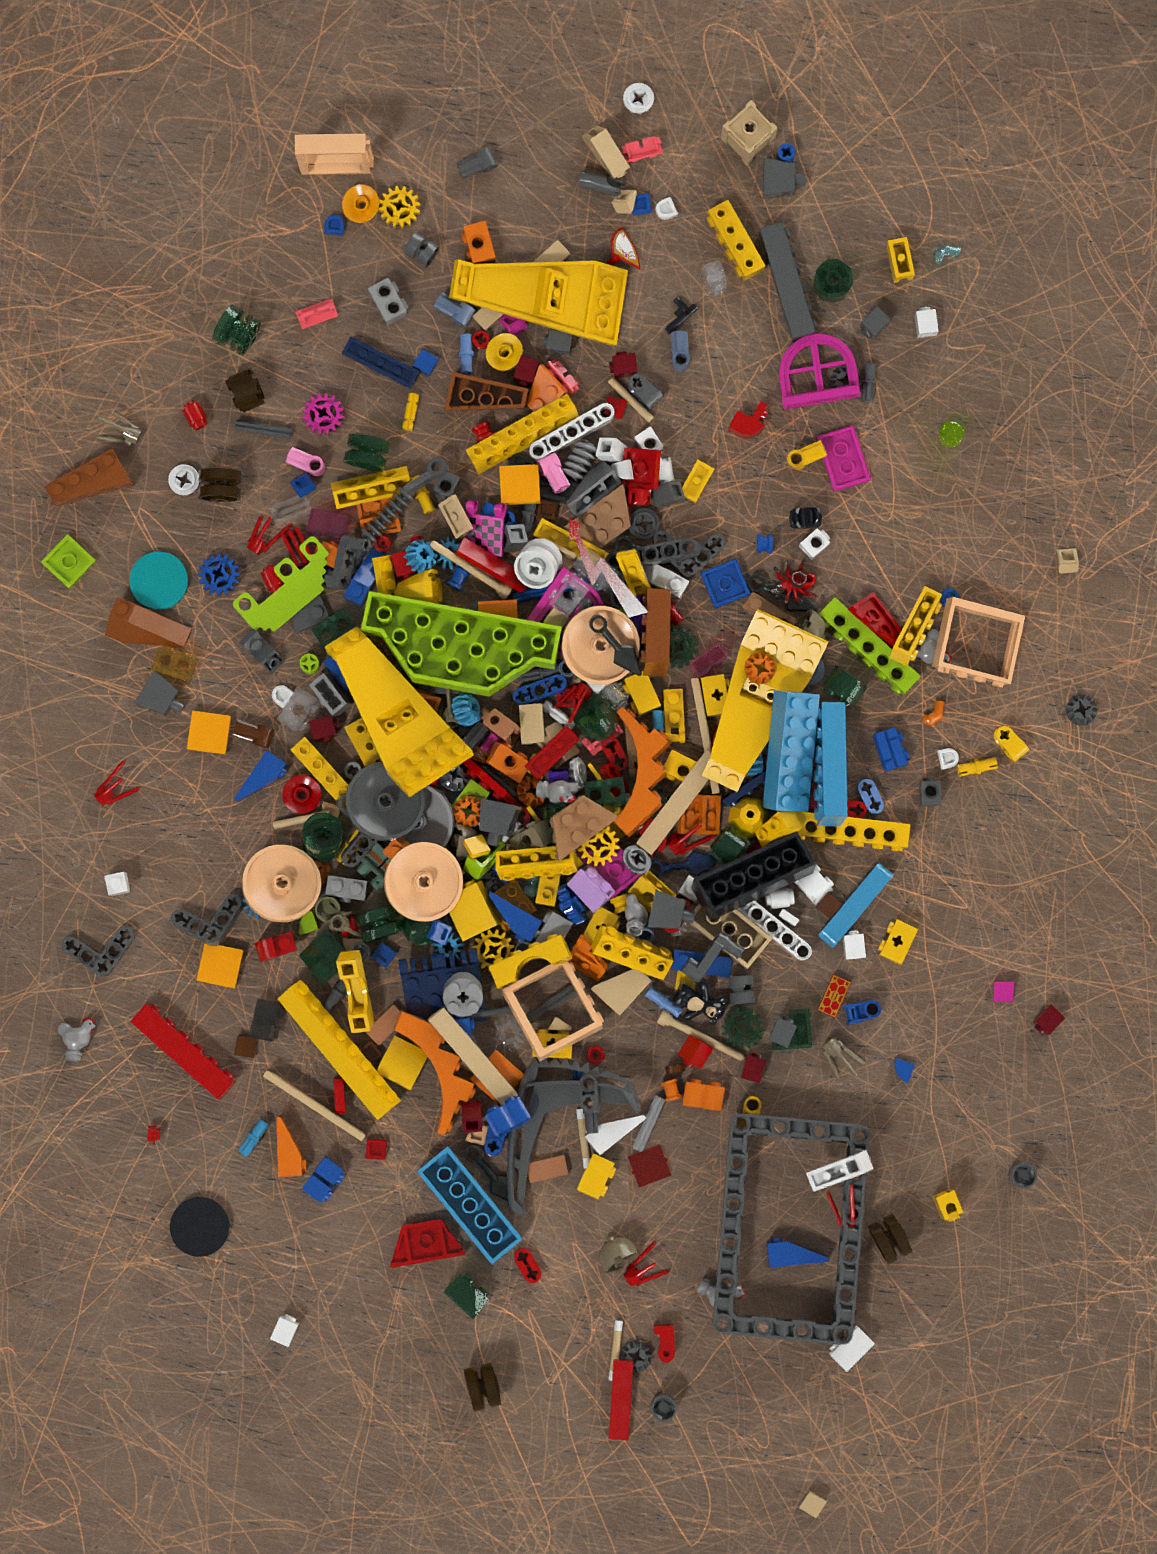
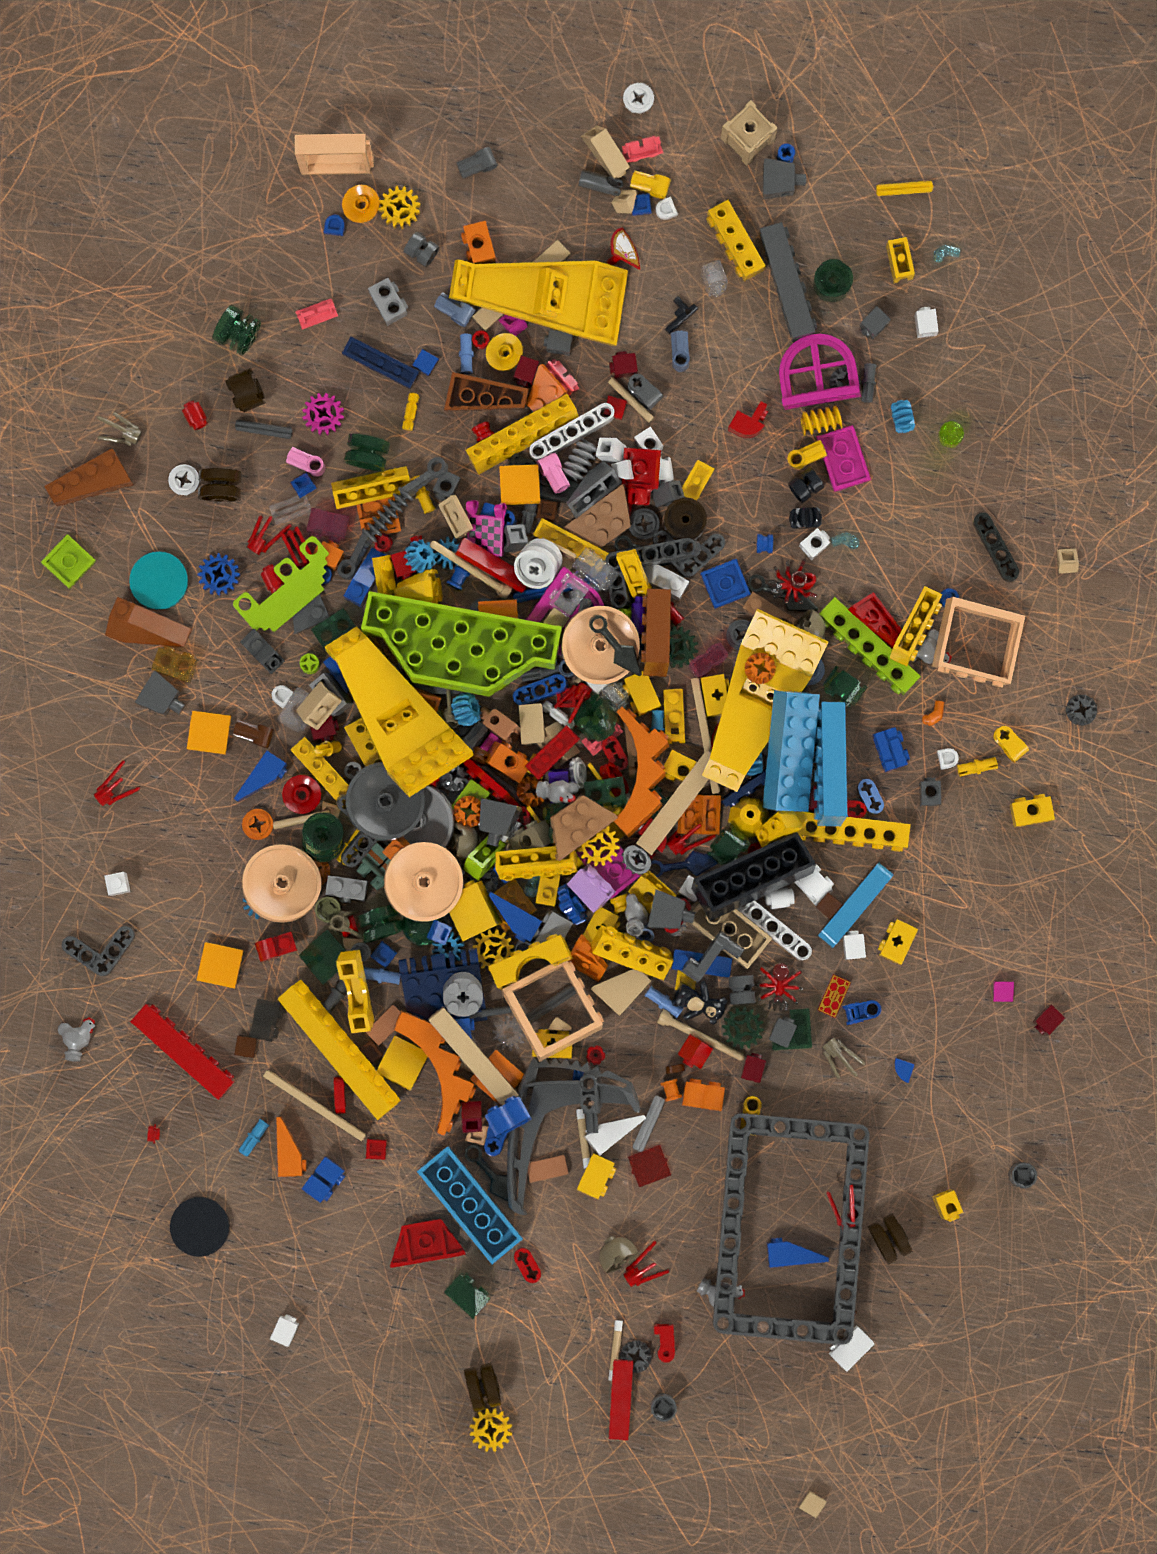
dark grey beam [171,894,243,946] -> none
lime tile [299,911,319,936] -> none
dark grey beam [324,535,371,590] -> none
yellow tile [463,834,490,859] -> none
sticker [569,518,648,617] -> none
white tile [778,909,799,927] -> none
white slope [806,1150,873,1192] -> none
none -> orange gear [242,809,273,840]
none -> tan panel [296,681,342,730]
none -> yellow axle [313,741,342,757]
none -> medium blue pin [363,967,401,985]
none -> yellow gear [469,1408,512,1452]
none -> yellow piece [630,170,671,199]
none -> dark brown wheel [664,498,707,540]
none -> dark grey gear [726,620,751,651]
none -> animal [755,963,803,1012]
none -> black wheel [788,467,824,503]
none -> yellow piece [800,405,842,436]
none -> clear light blue arm [830,532,860,549]
none -> yellow axle [876,181,933,196]
none -> dark azure gear [891,400,915,433]
none -> pearl dark grey beam [973,513,1019,582]
none -> yellow brick [1010,794,1055,828]

